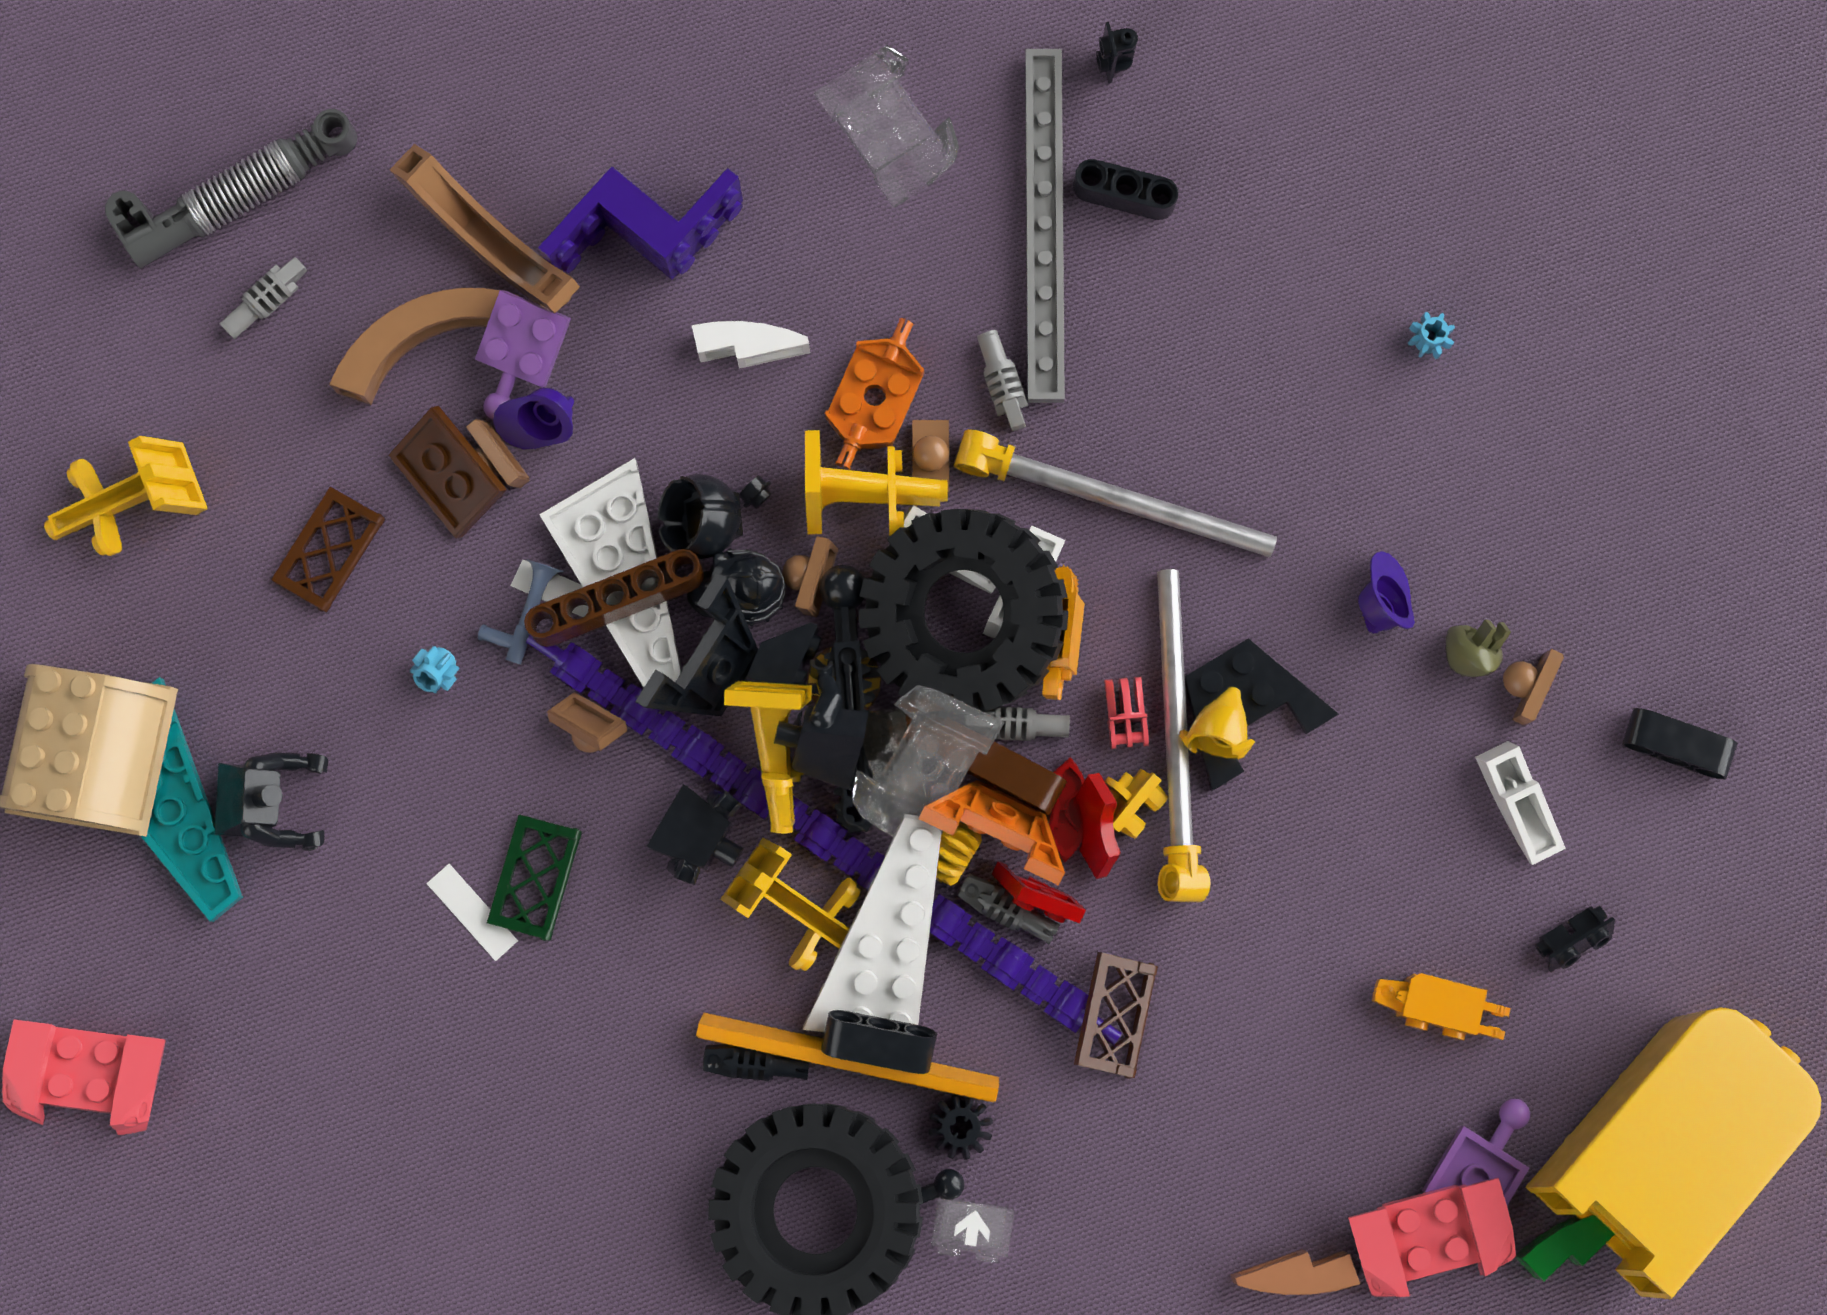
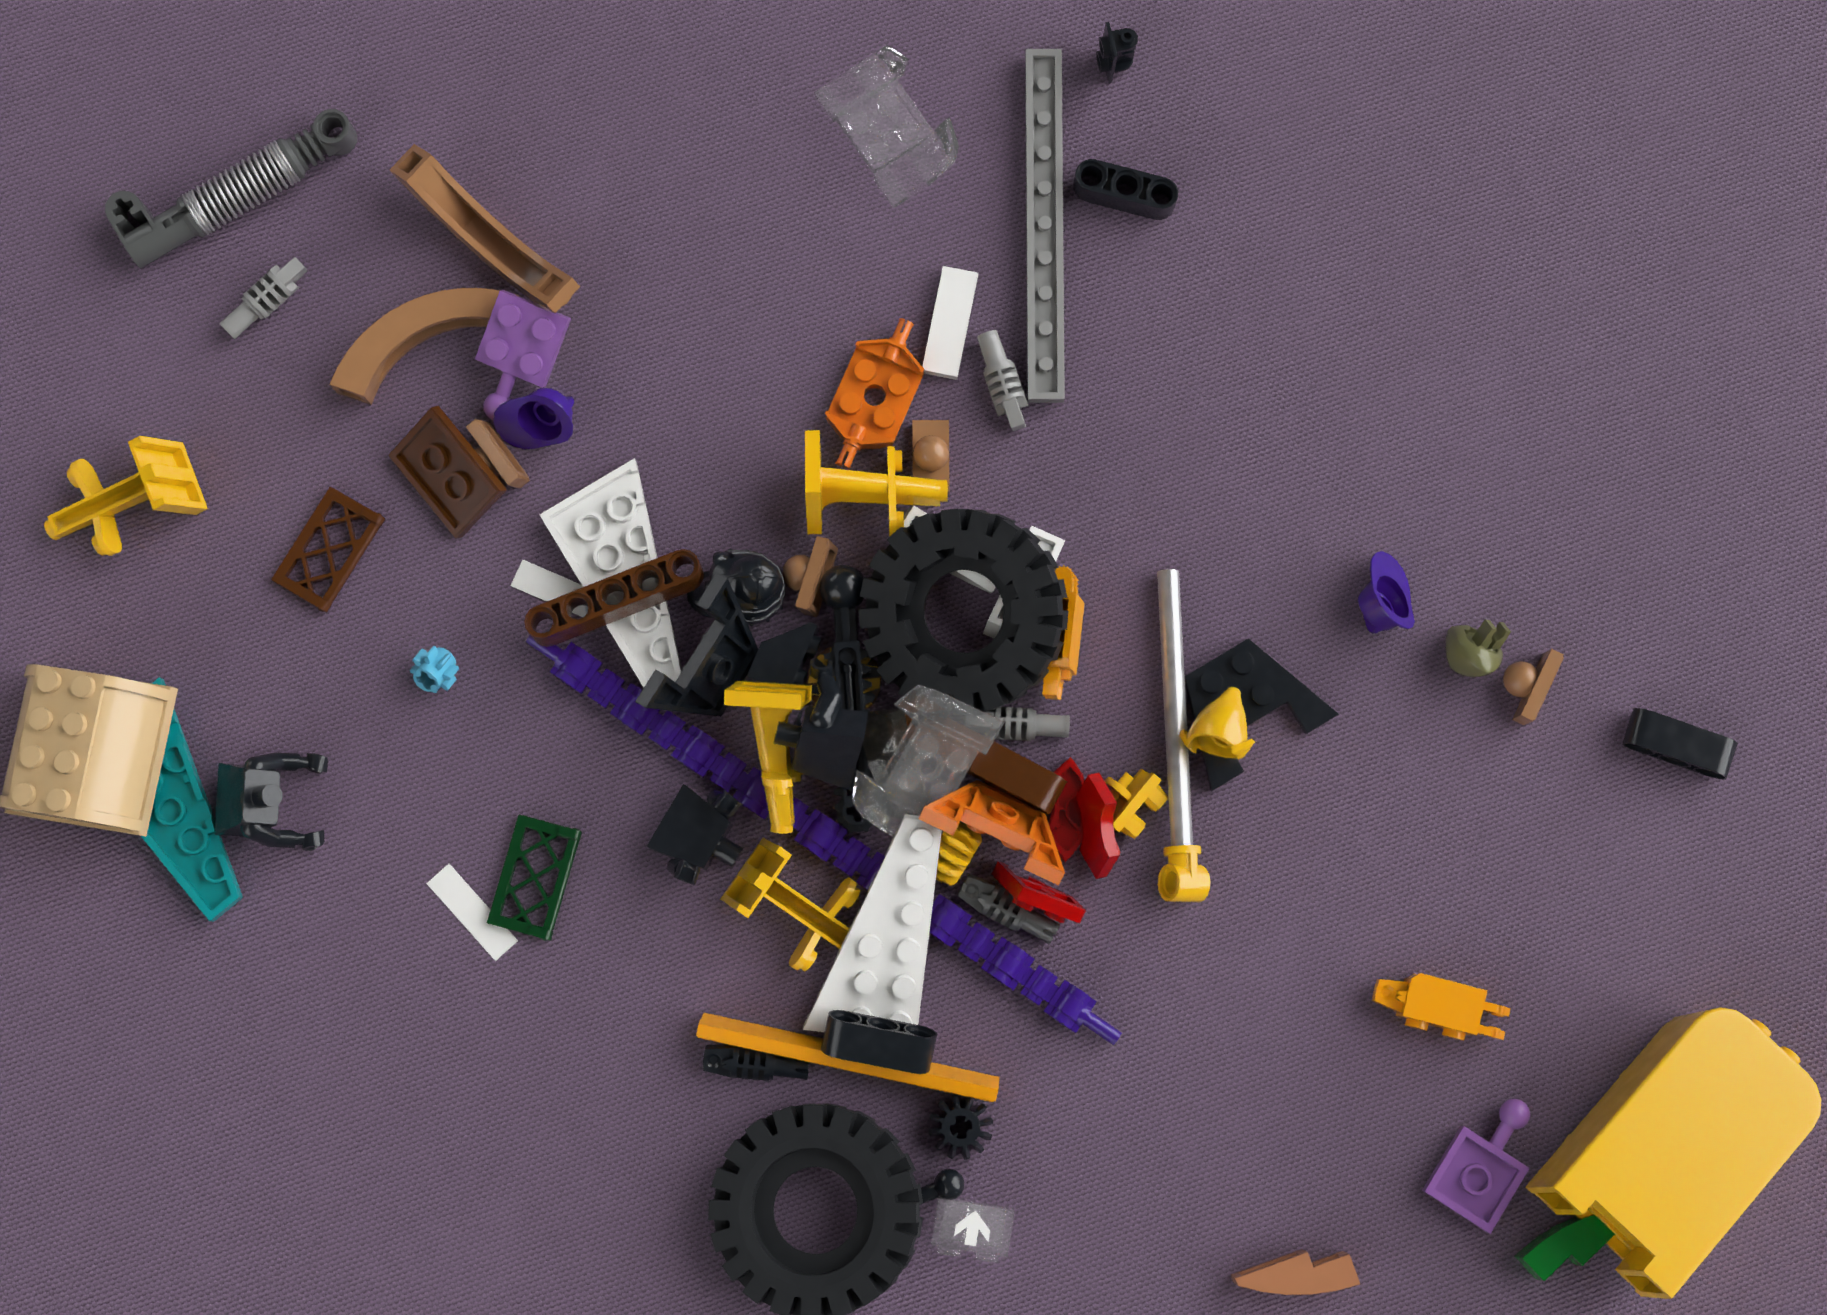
coral piece [2,1019,166,1135] -> none
sand blue piece [478,559,564,665] -> none
dark purple bracket [538,166,743,280] -> none
medium nougat tile [547,692,627,753] -> none
black piece [657,474,743,559] -> none
white slope [692,321,810,369] -> none
black plate [739,475,772,509] -> none
flat silver piece [954,429,1277,557] -> none
window [1074,952,1158,1079] -> none
coral arm [1104,677,1149,749] -> none
coral piece [1348,1178,1516,1297] -> none
medium azure gear [1408,312,1455,359] -> none
white slope [1475,741,1566,865] -> none
black hinge [1535,906,1615,972] -> none
none -> white tile [922,266,978,380]

